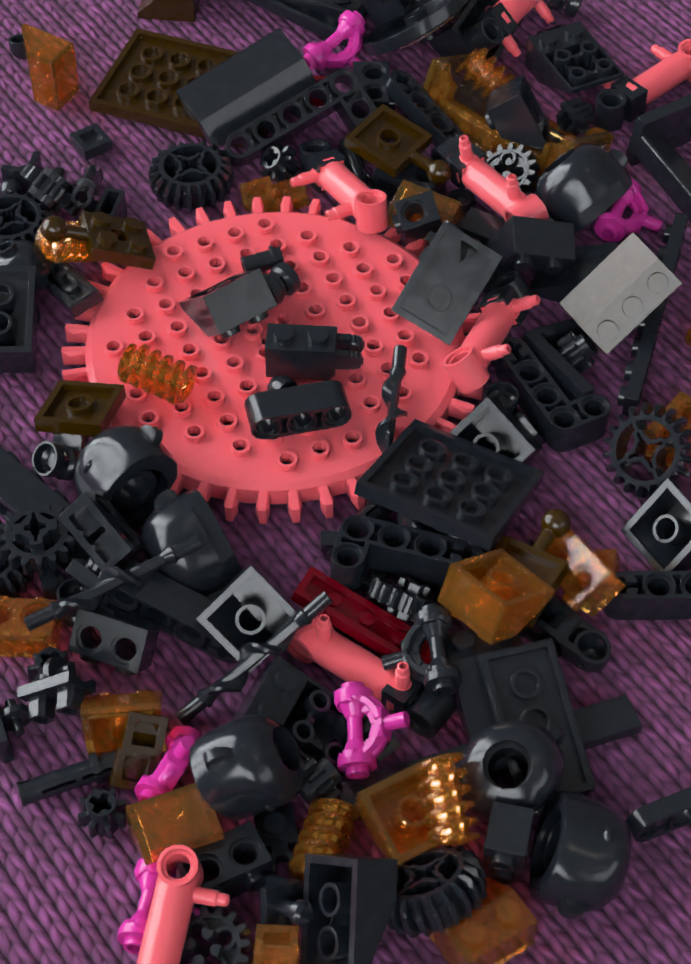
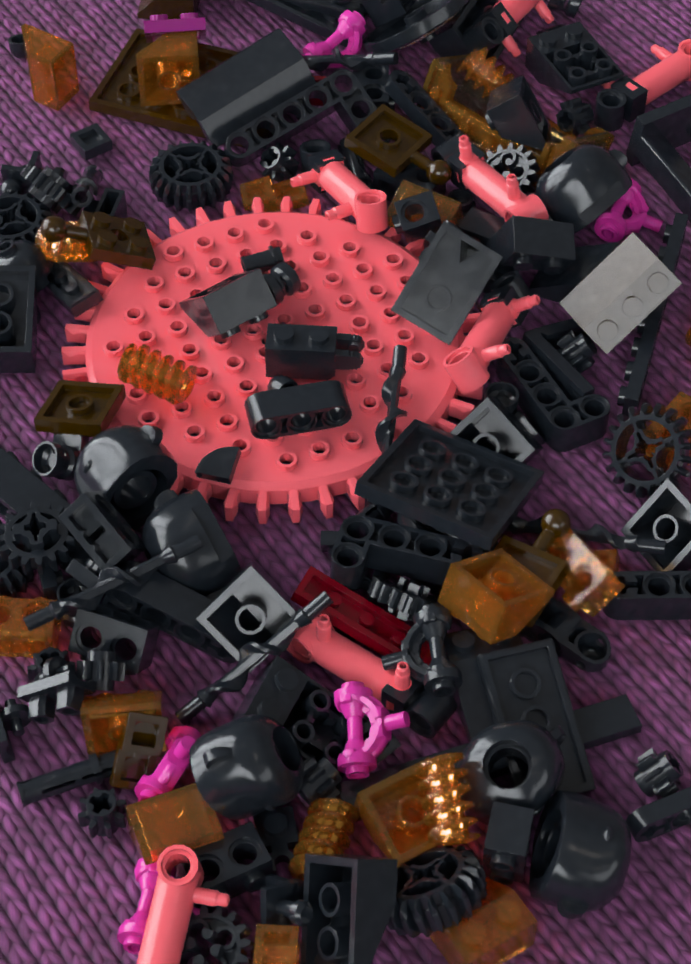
none -> black gear [76,651,125,691]
none -> clear orange slope [136,31,200,106]
none -> magenta plate [143,12,206,43]
none -> black tile [195,447,241,484]
none -> black piece [298,46,399,72]
none -> black piece [505,516,667,556]
none -> black gear [634,748,684,798]

